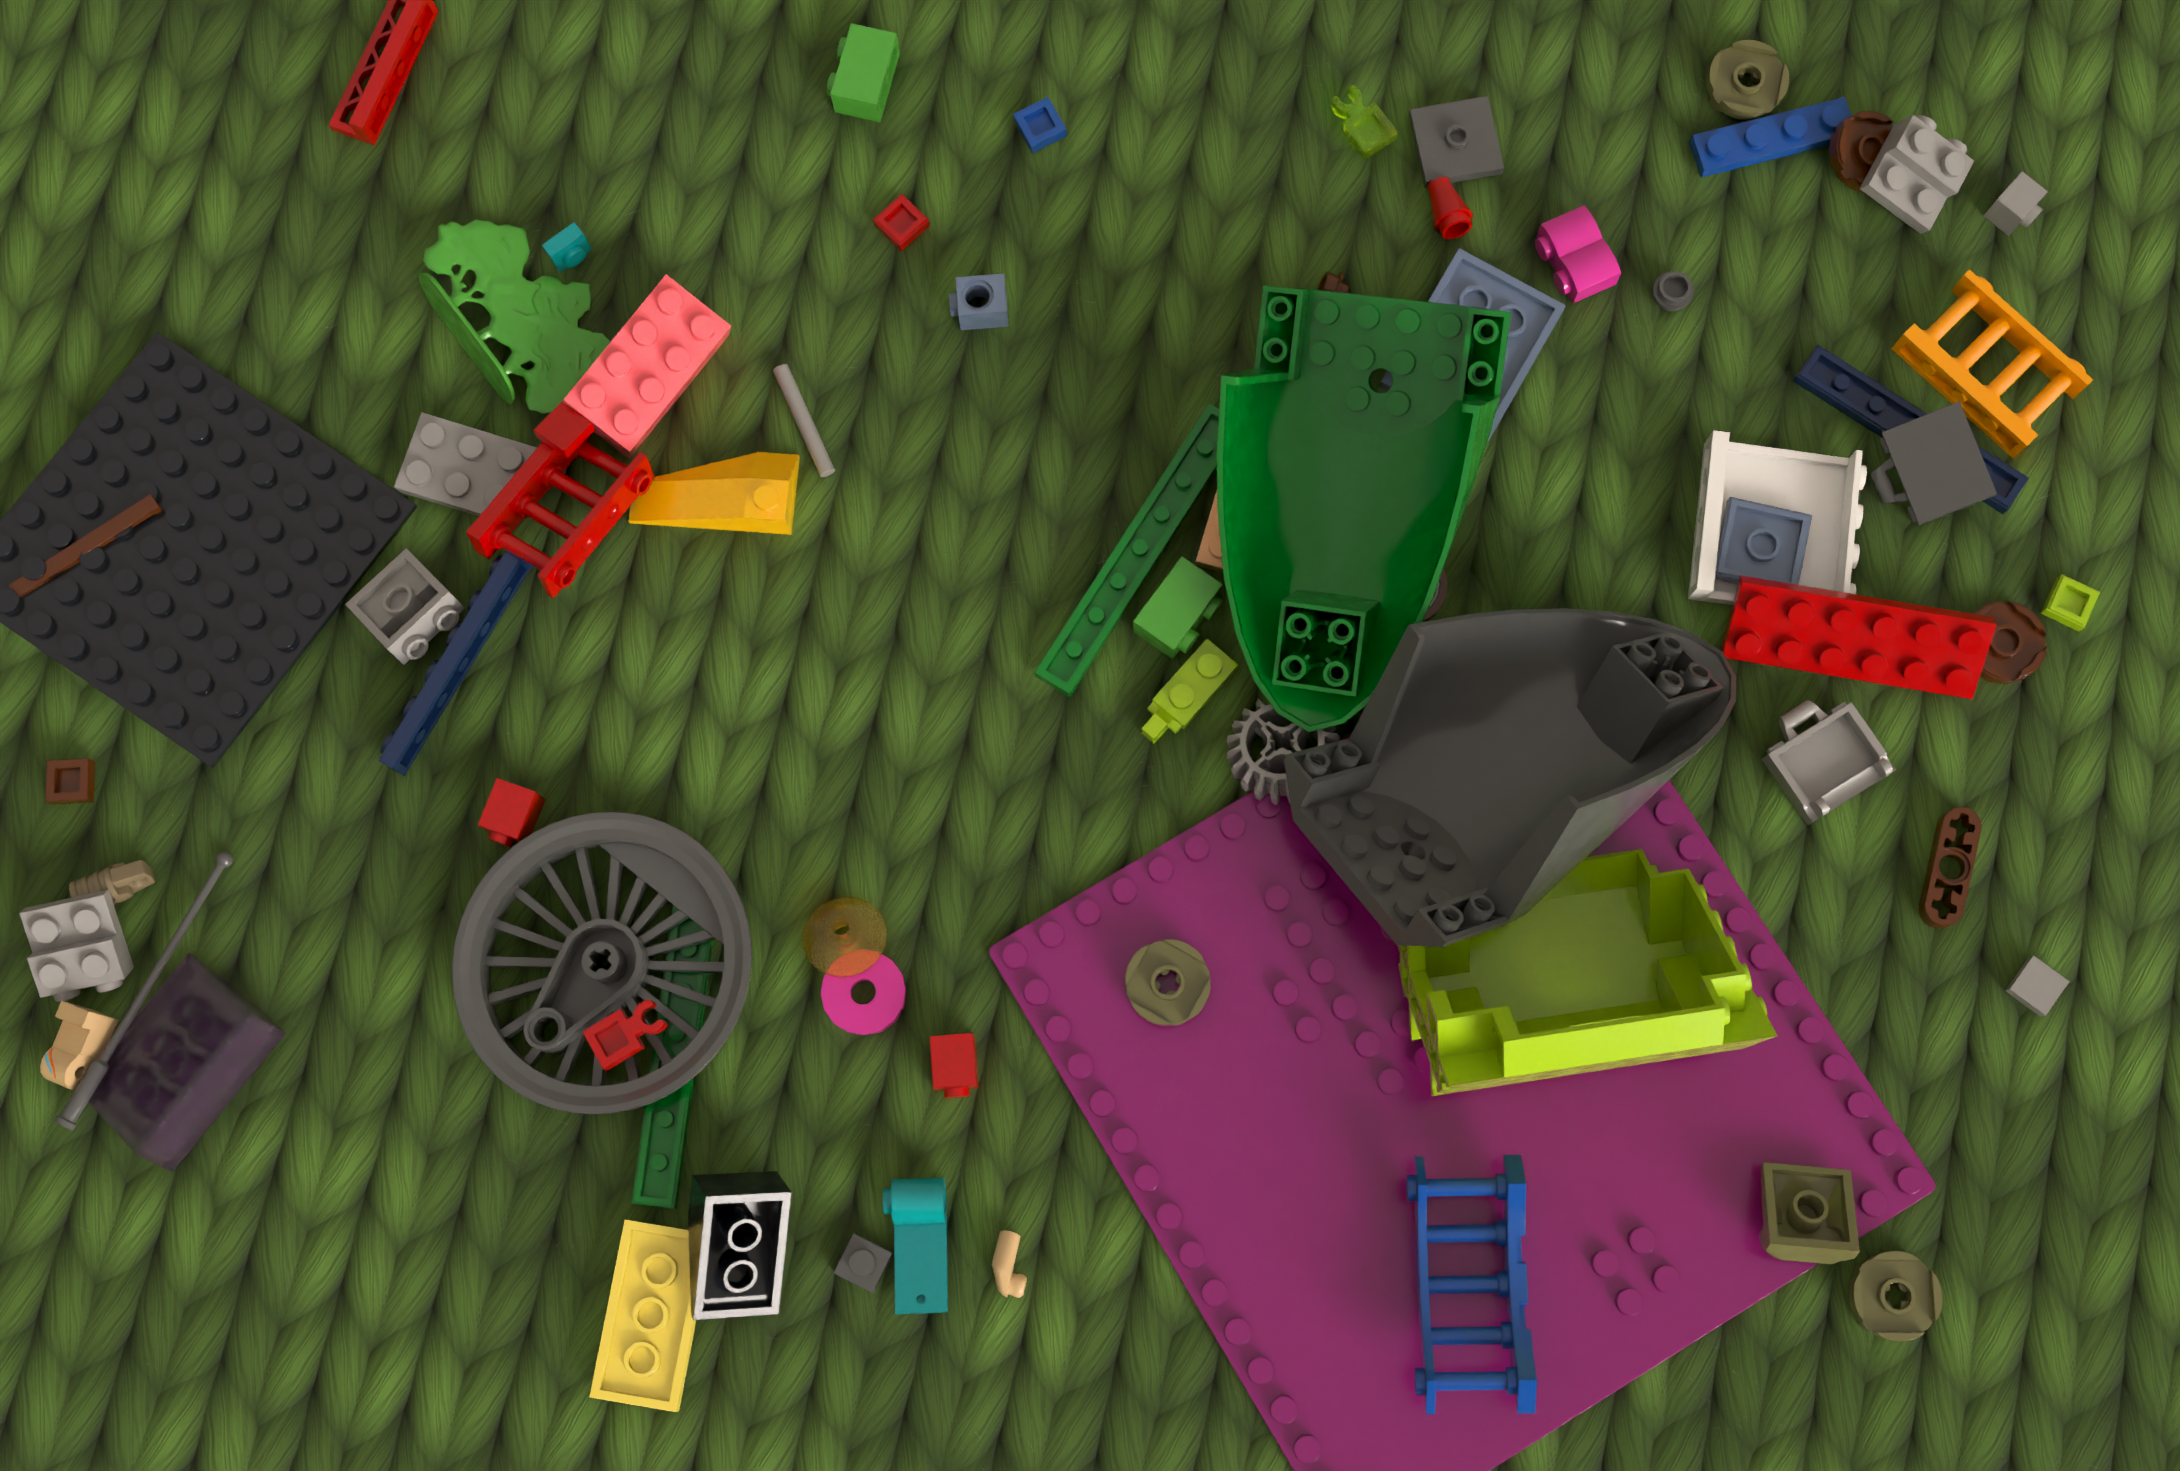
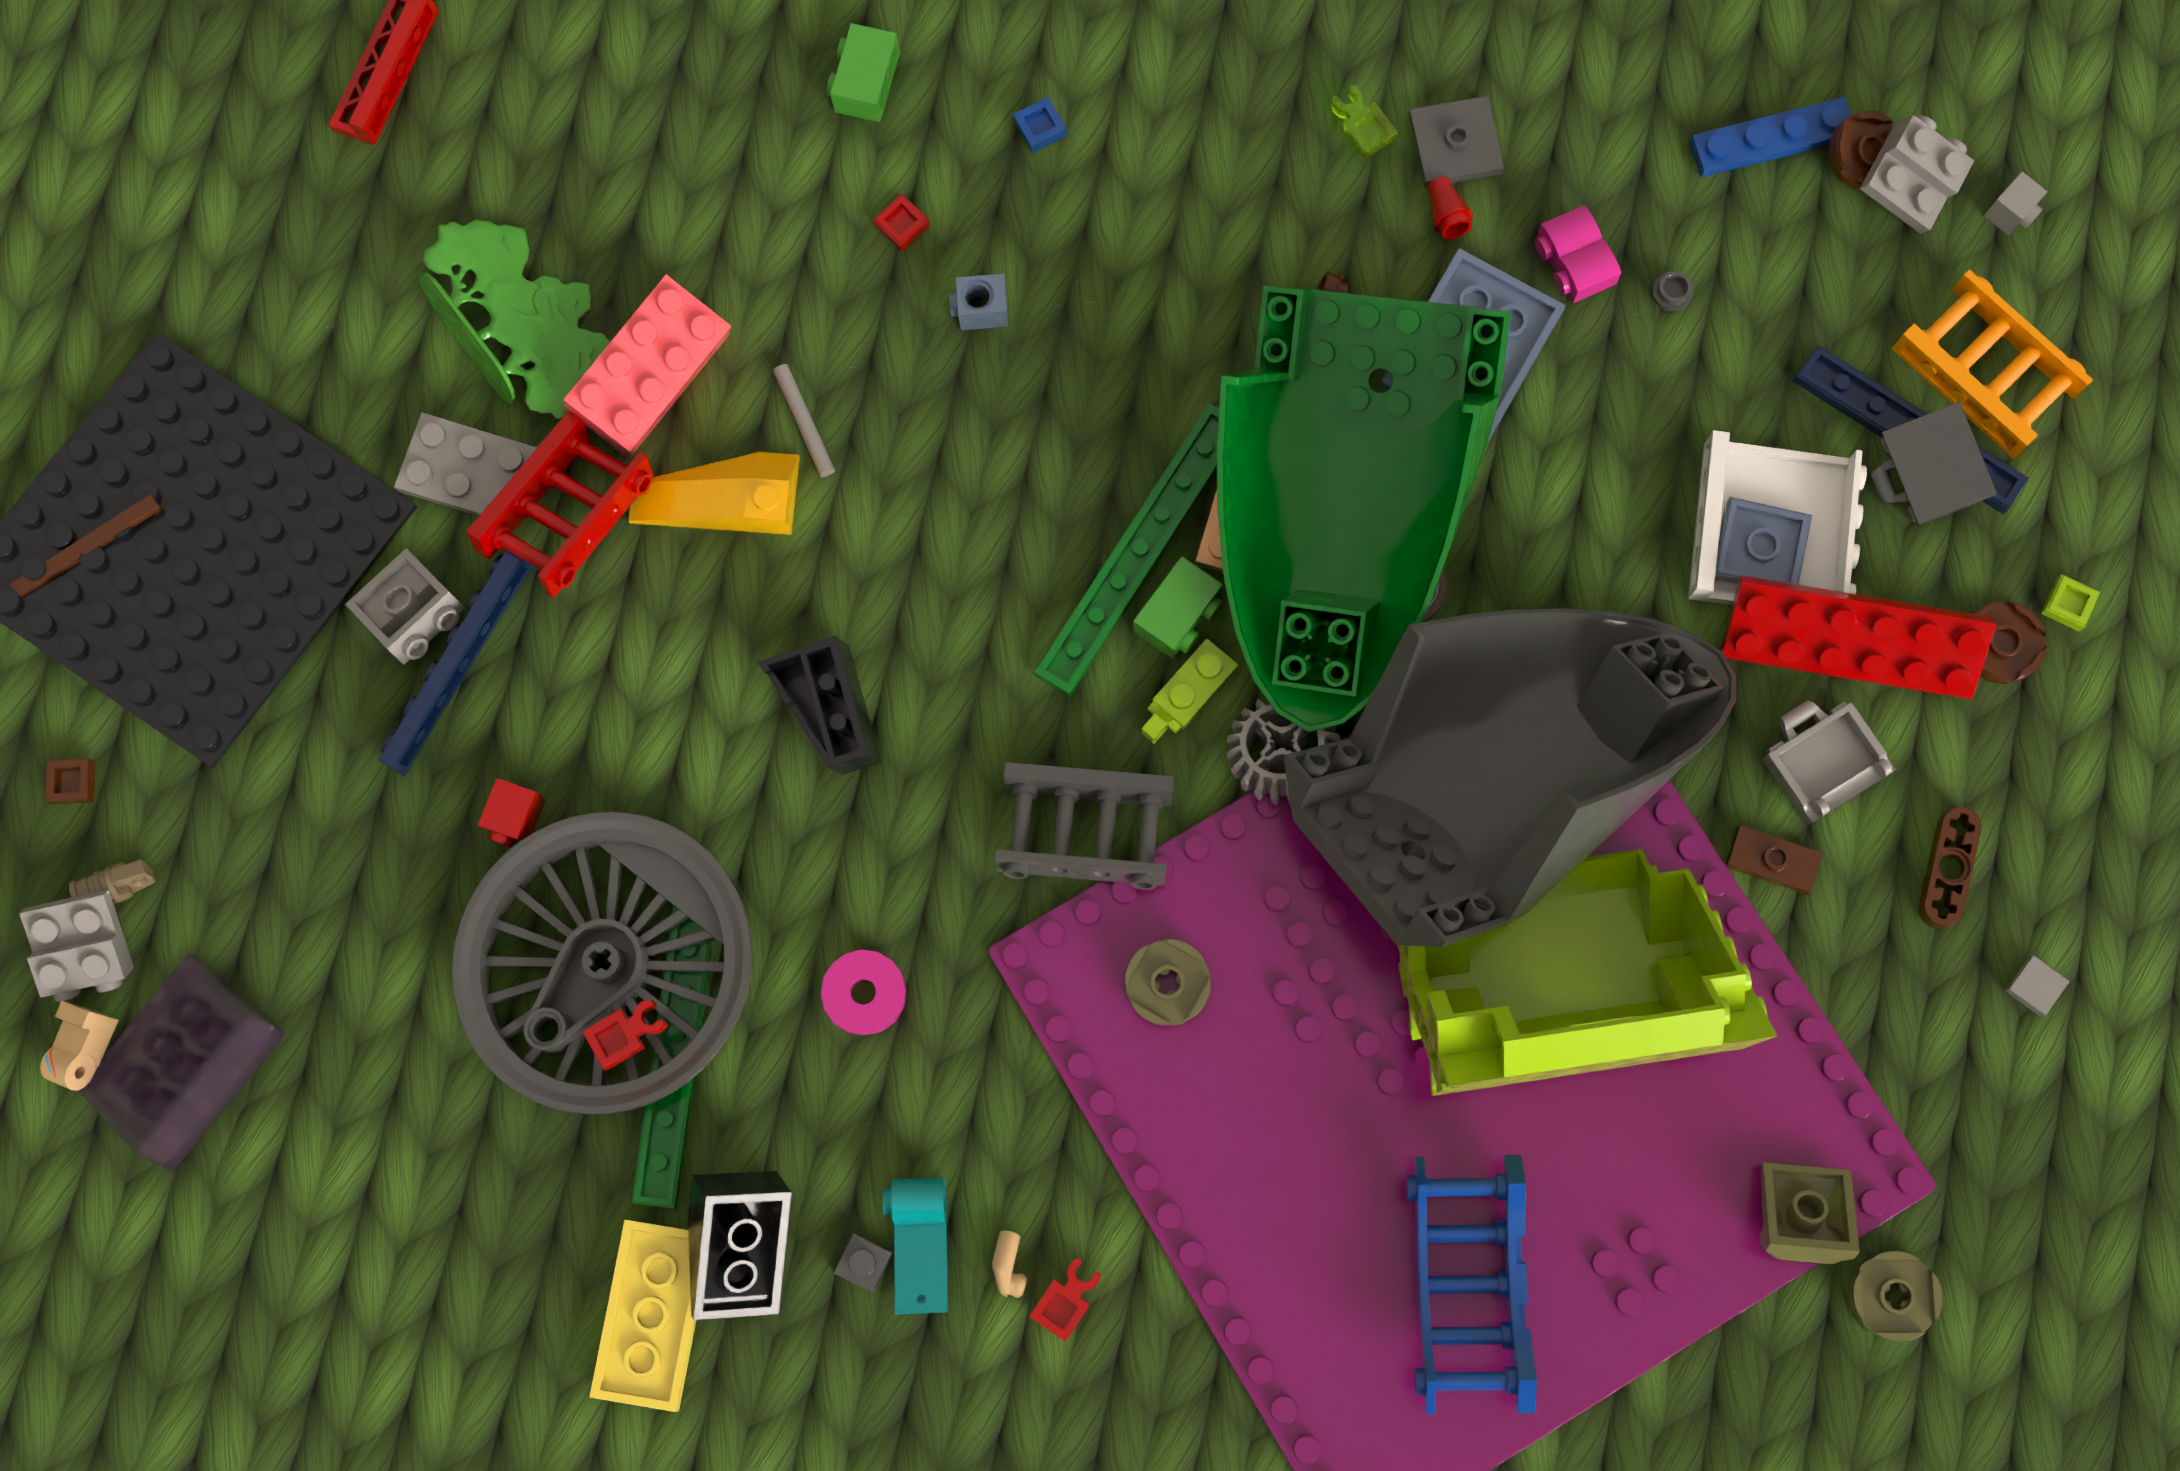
dark grey piece [54,851,233,1131] -> none
red tile [534,402,595,458] -> none
teal plate [542,222,592,272] -> none
clear yellow dish [802,897,887,977] -> none
red brick [930,1033,979,1098] -> none
olive plate [1706,40,1789,120] -> none
none -> black wedge [757,636,882,775]
none -> dark grey fence [995,762,1174,890]
none -> red plate [1029,1258,1101,1342]
none -> reddish brown plate [1725,825,1822,895]

